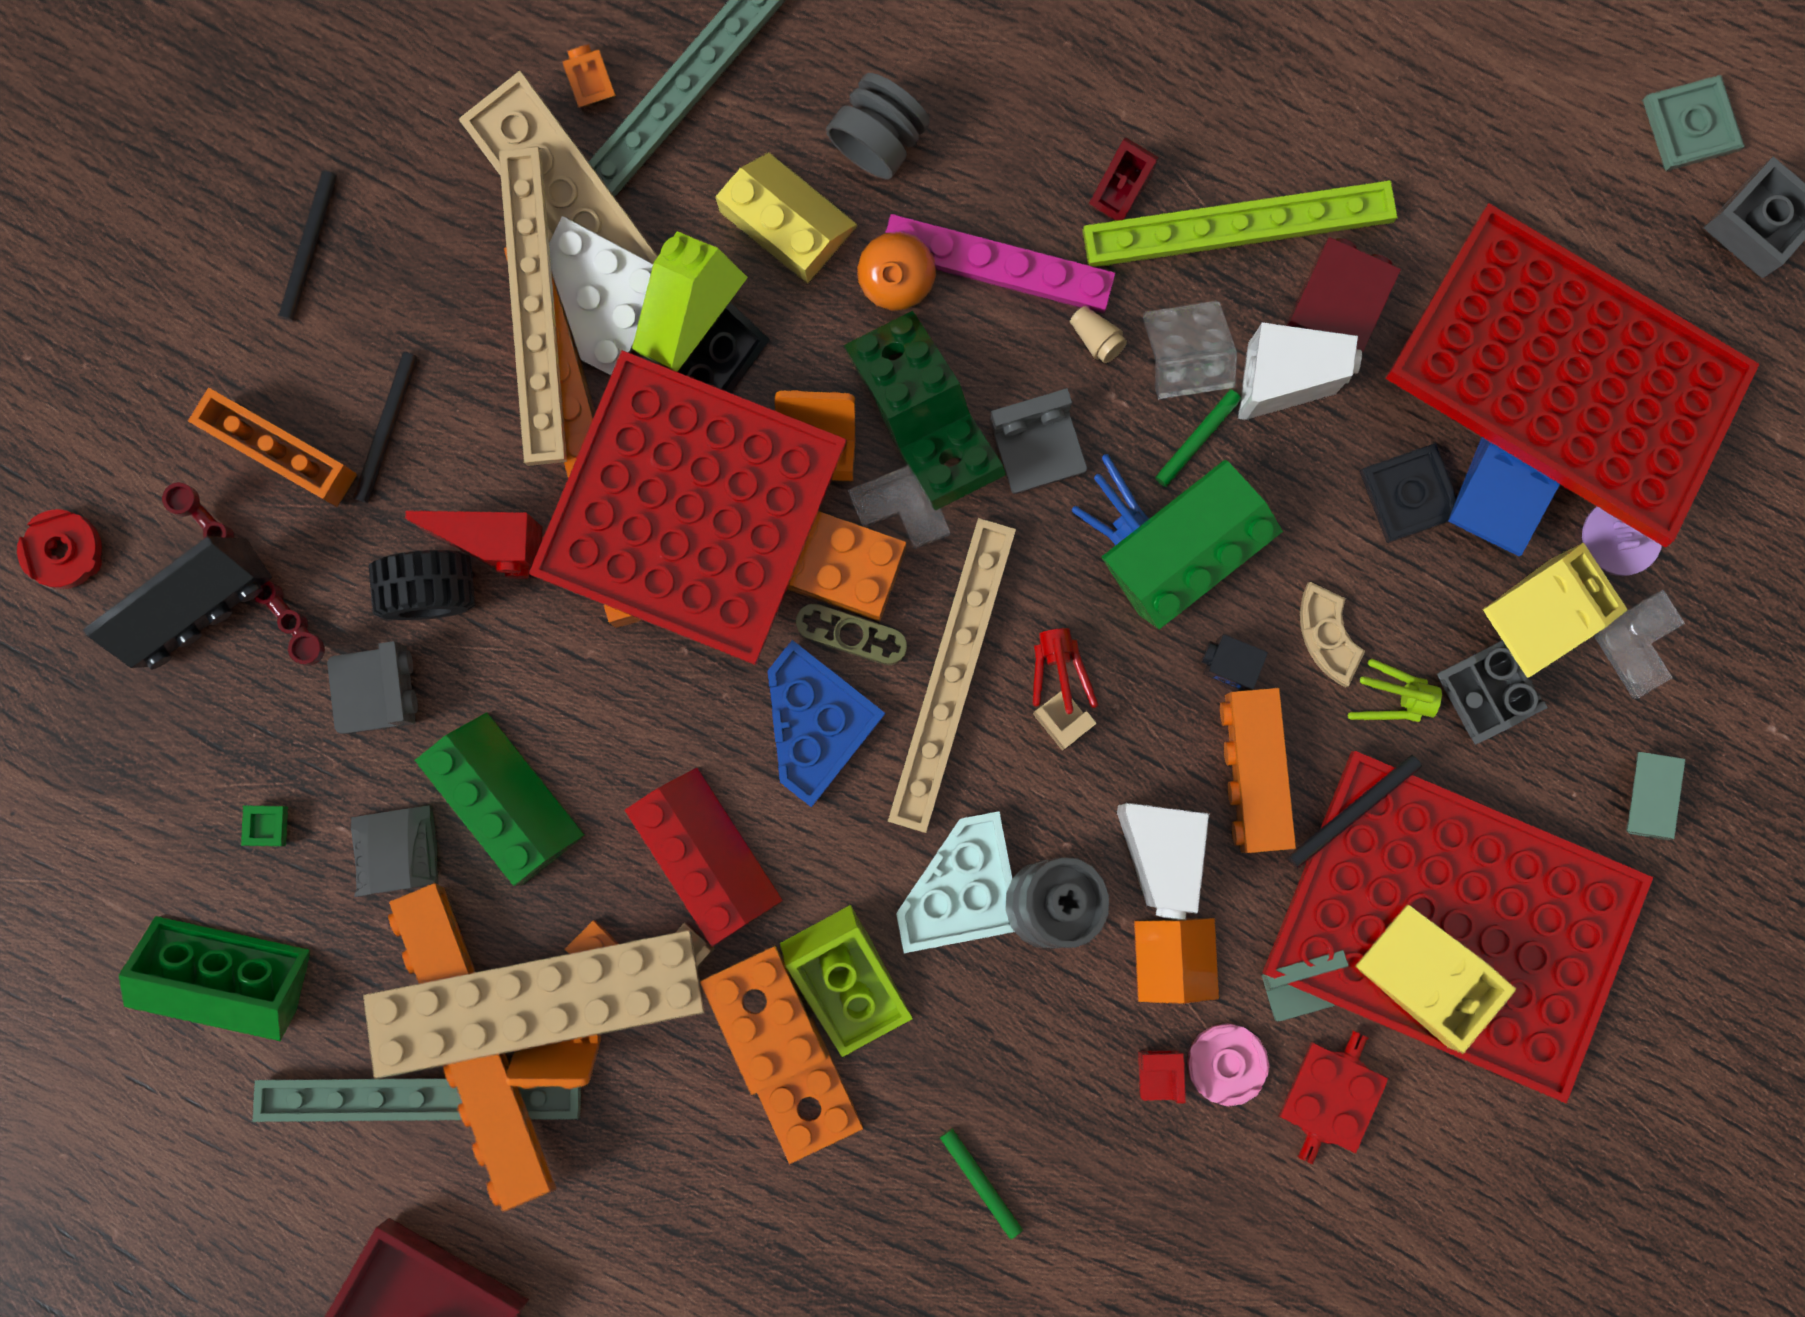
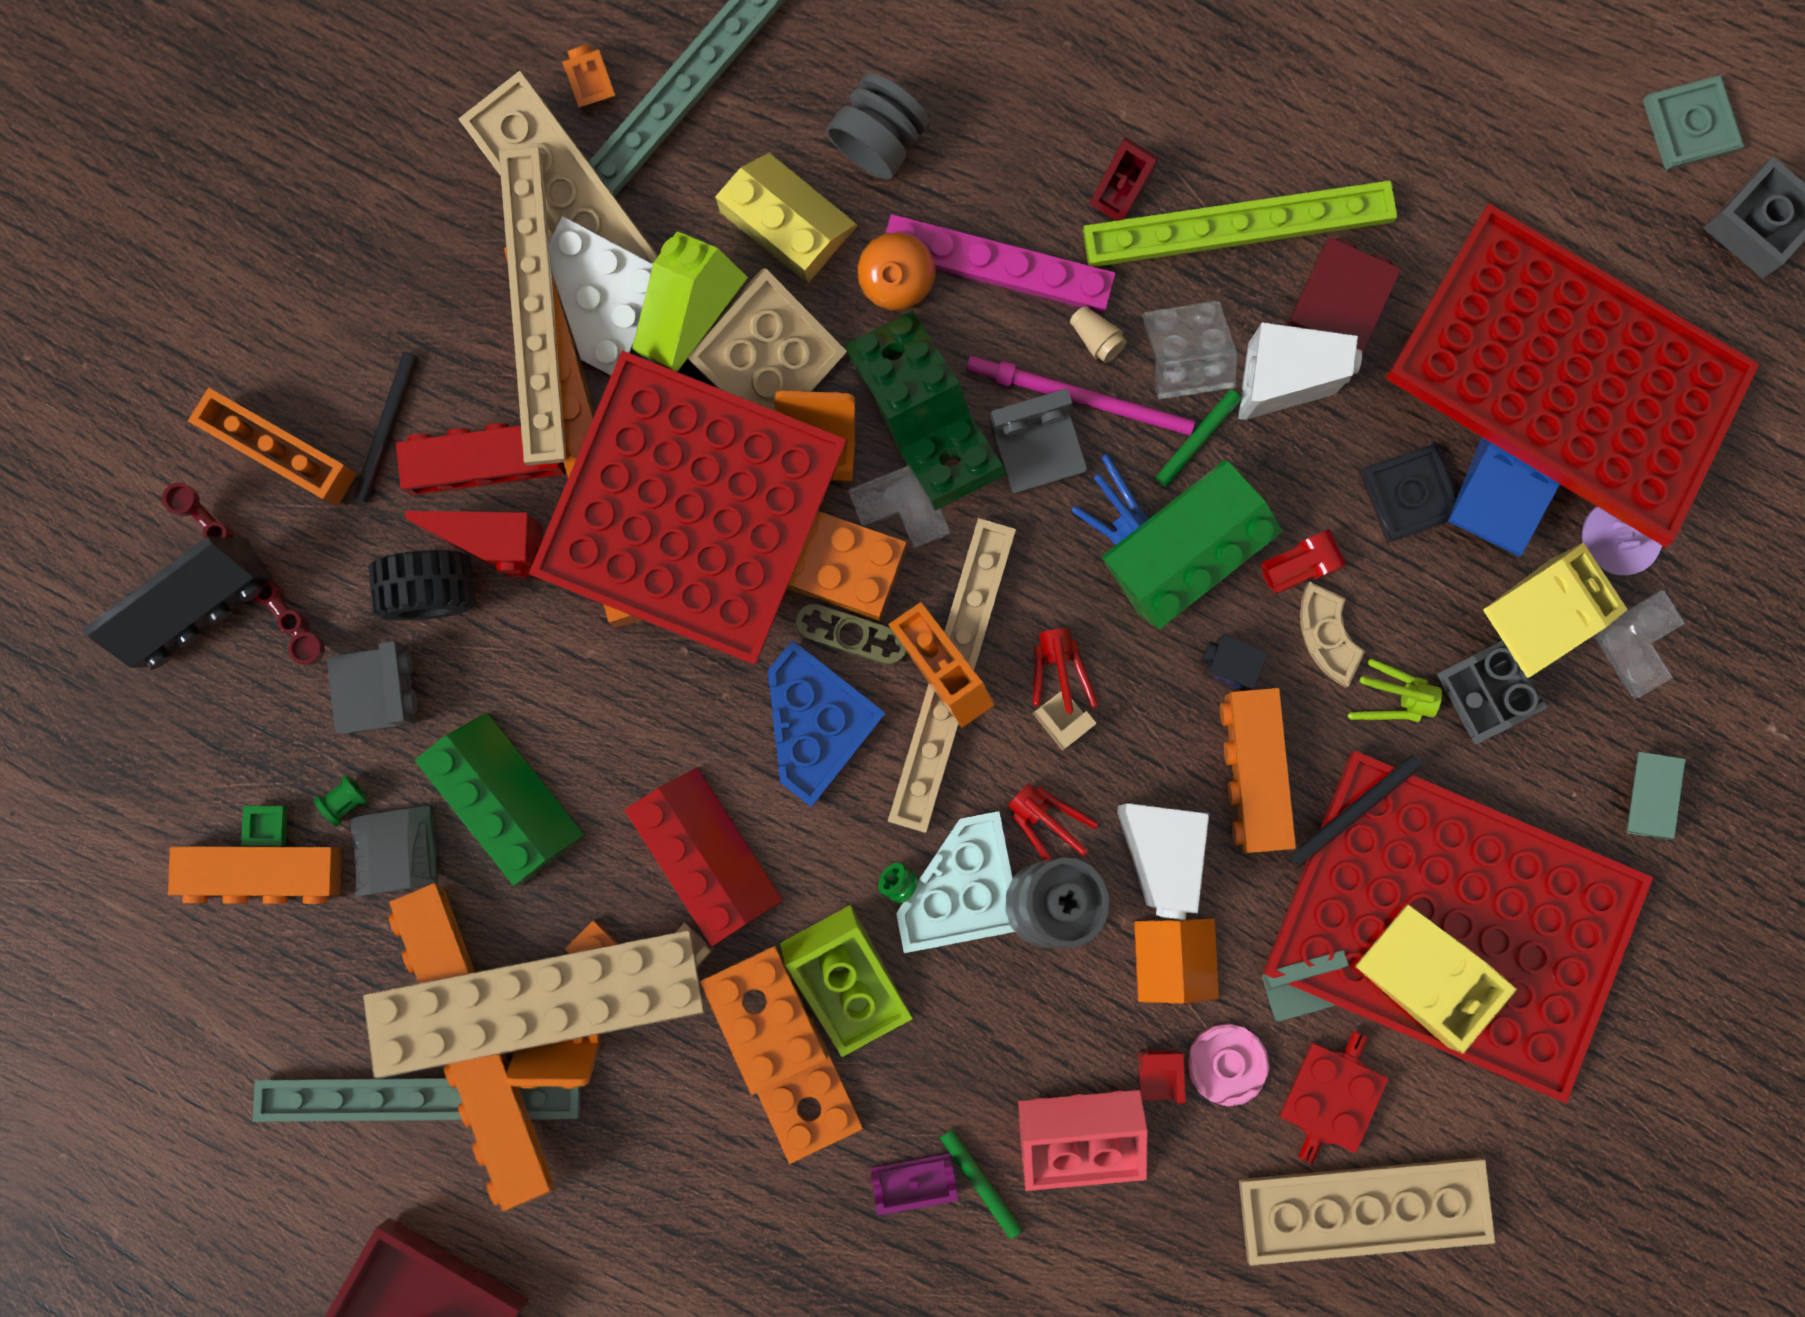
red plate [17,509,102,589] -> none
green slope [118,916,310,1041] -> none
black bar [278,170,337,321] -> none
none -> orange brick [168,847,343,904]
none -> green bush [314,774,369,827]
none -> red brick [396,423,565,496]
none -> tan plate [687,268,847,411]
none -> magenta hinge [871,1152,959,1216]
none -> green bush [878,862,918,904]
none -> orange slope [888,602,994,728]
none -> dark pink bar [966,355,1195,436]
none -> red plant [1008,783,1099,860]
none -> coral slope [1018,1090,1147,1191]
none -> tan plate [1239,1157,1495,1265]
none -> red piece [1260,529,1347,594]

